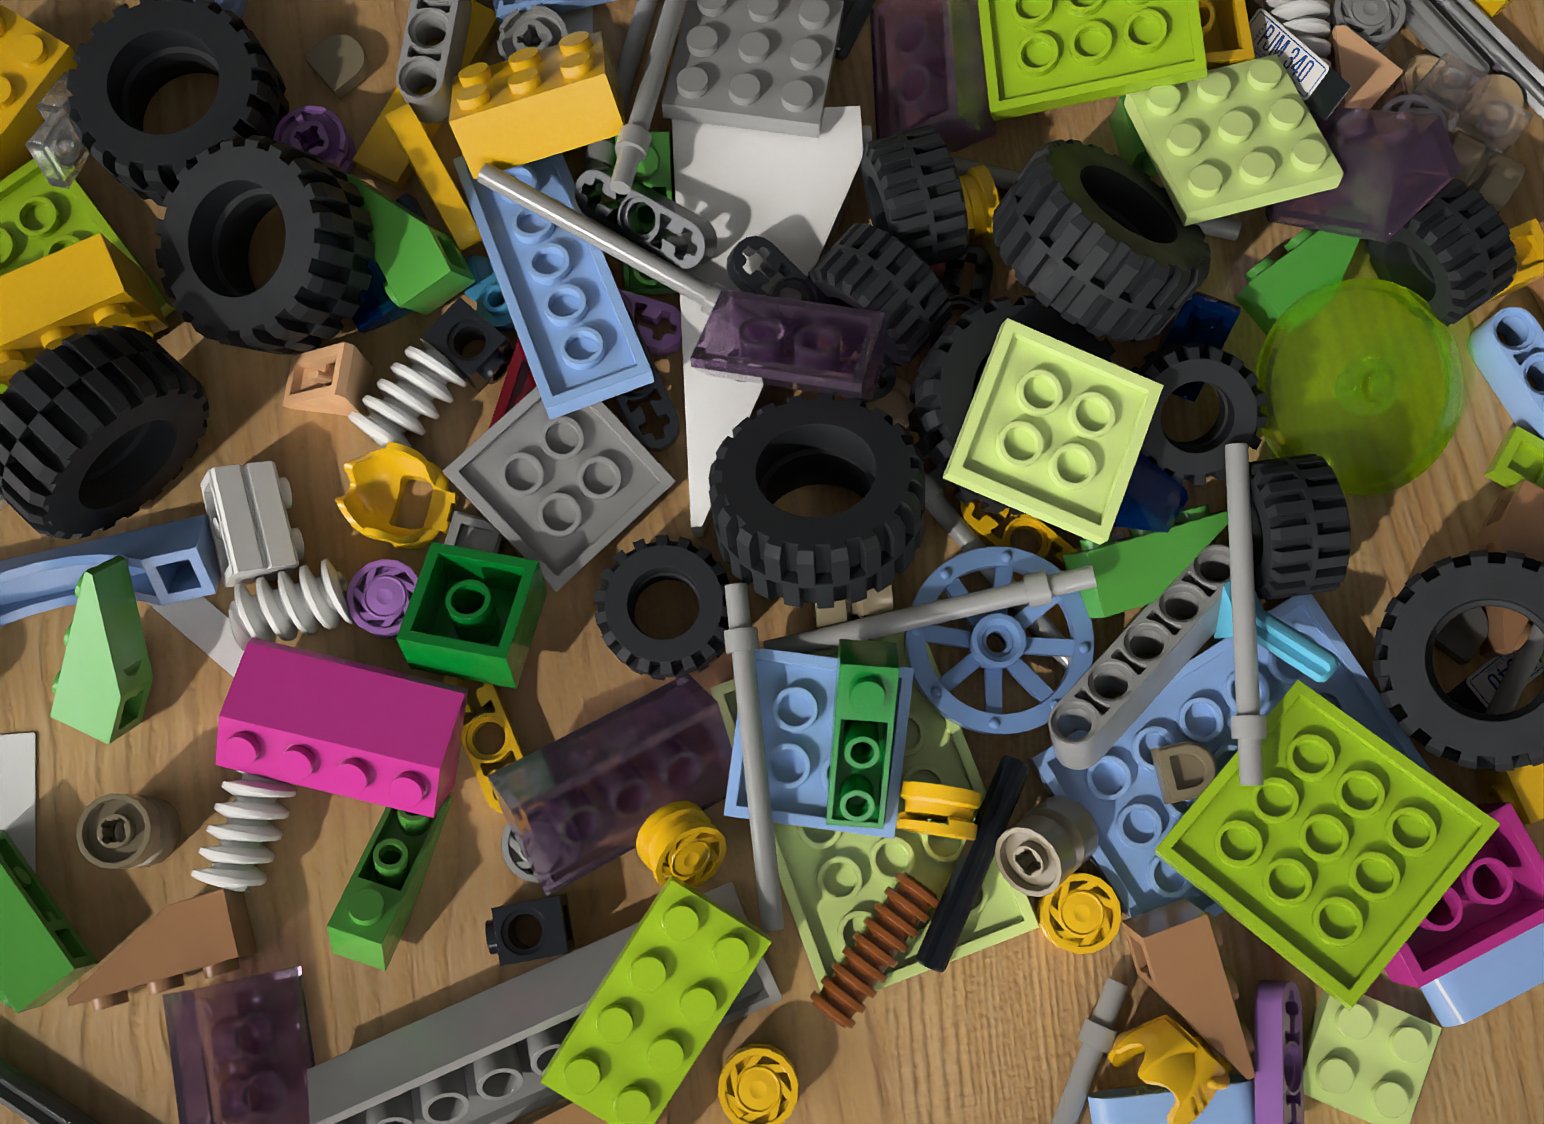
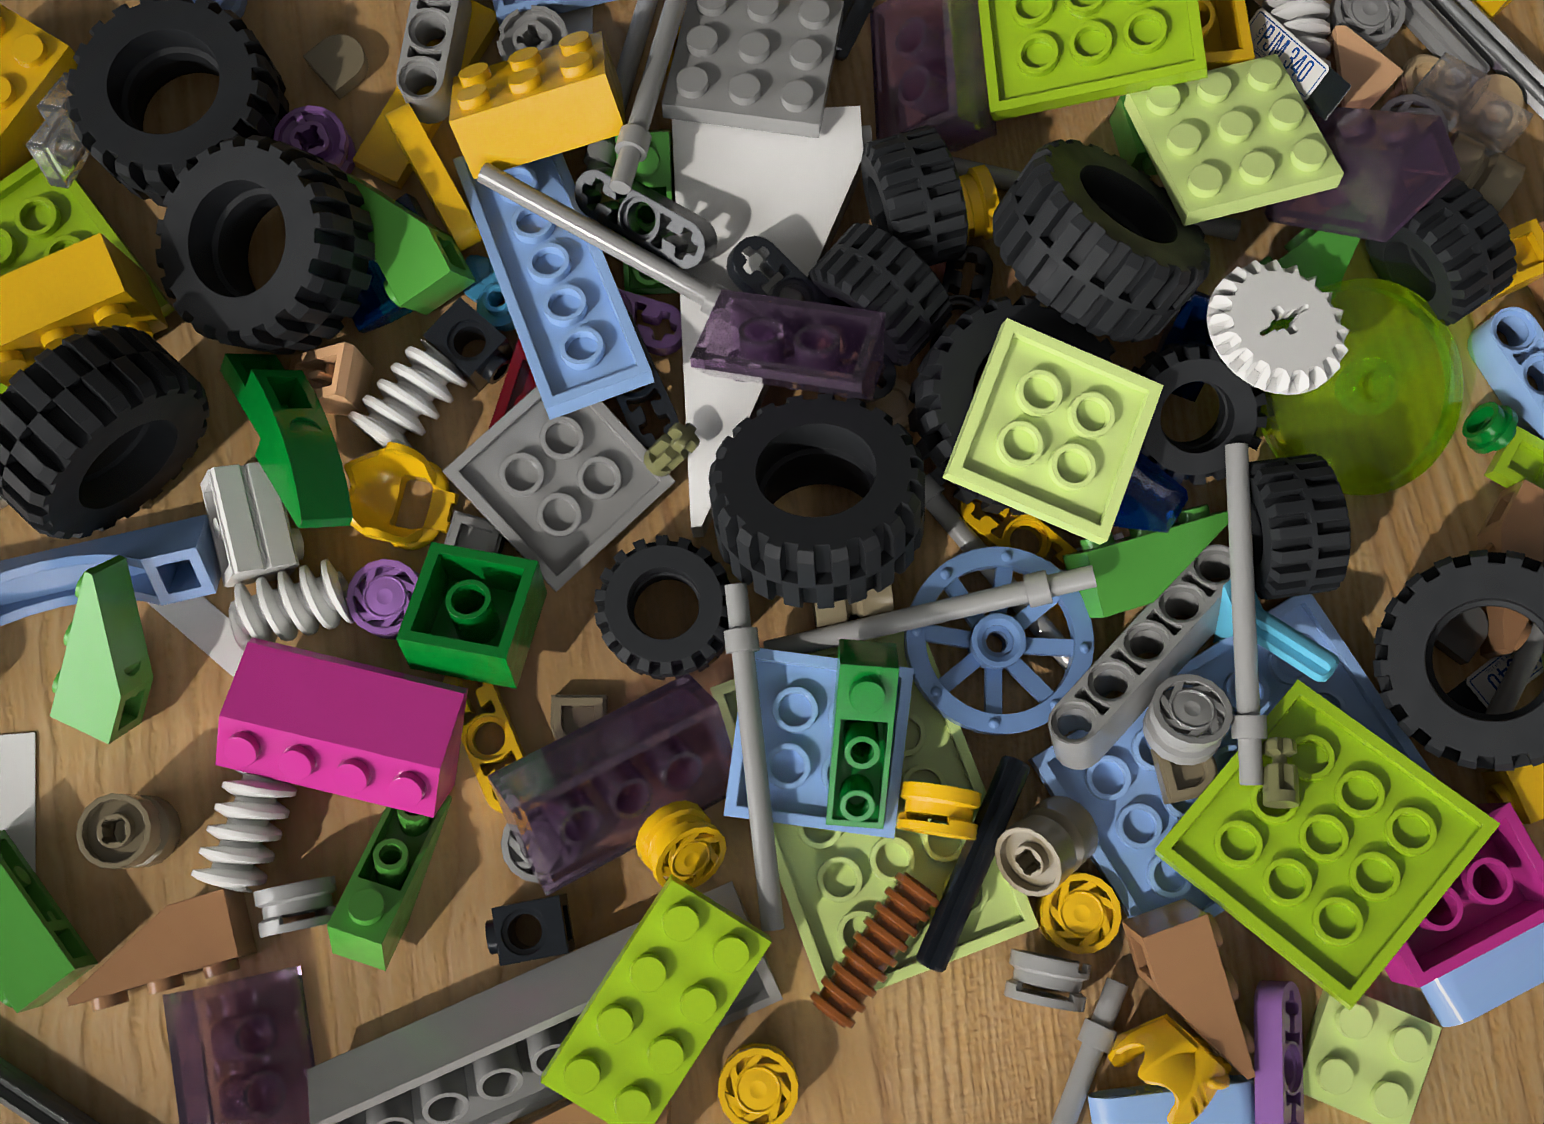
none -> green slope [220,353,353,528]
none -> light grey wheel [253,876,337,938]
none -> dark tan tile [550,695,608,751]
none -> olive piece [644,423,700,477]
none -> light grey wheel [1004,949,1091,1012]
none -> light grey wheel [1143,674,1233,765]
none -> white gear [1207,259,1350,395]
none -> olive piece [1262,737,1300,809]
none -> green plate [1462,402,1518,454]

